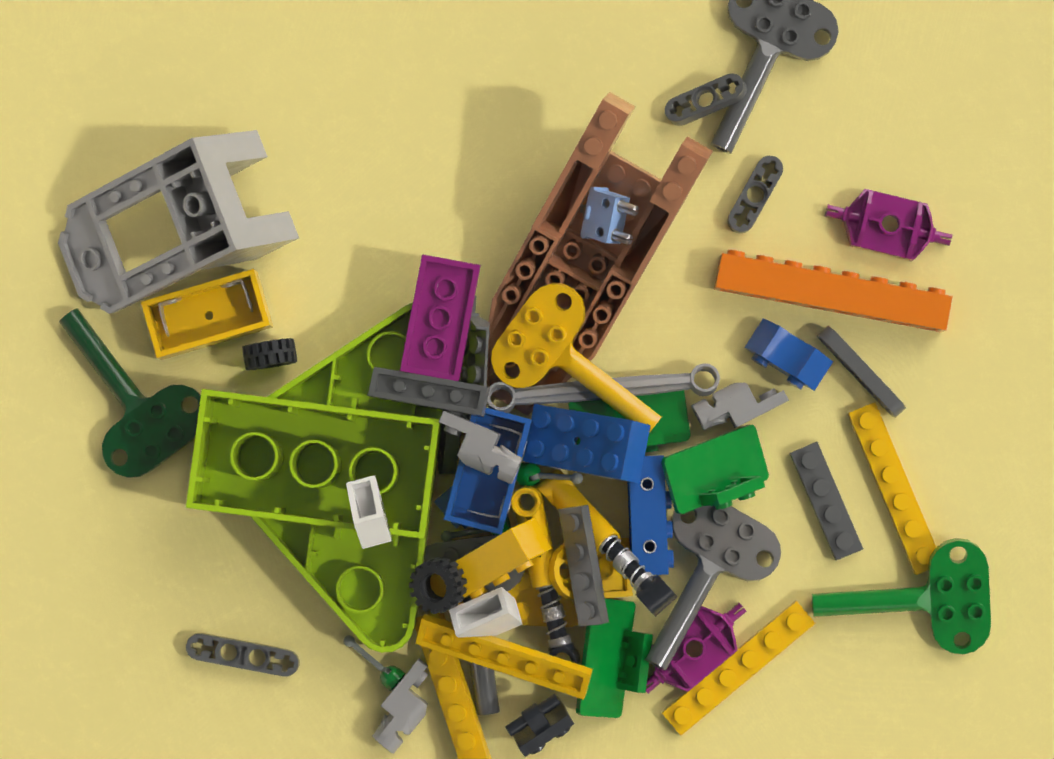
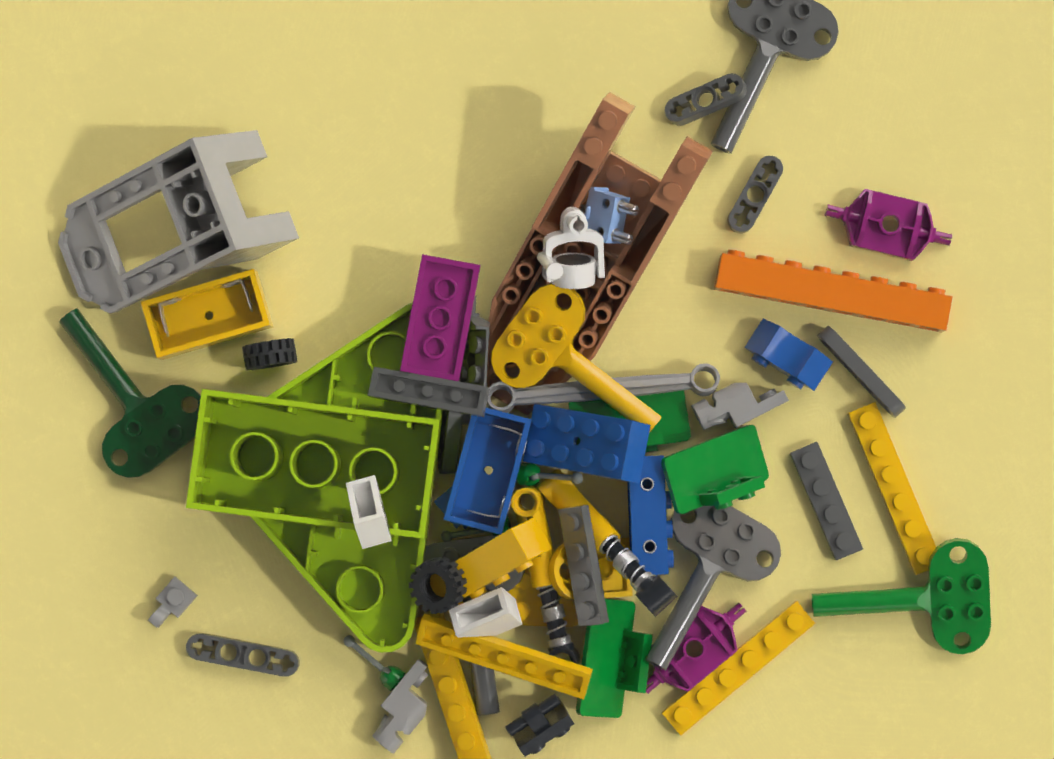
light grey plate [439,411,523,484] -> none
none -> light grey plate [148,576,198,628]
none -> white piece [537,207,605,289]

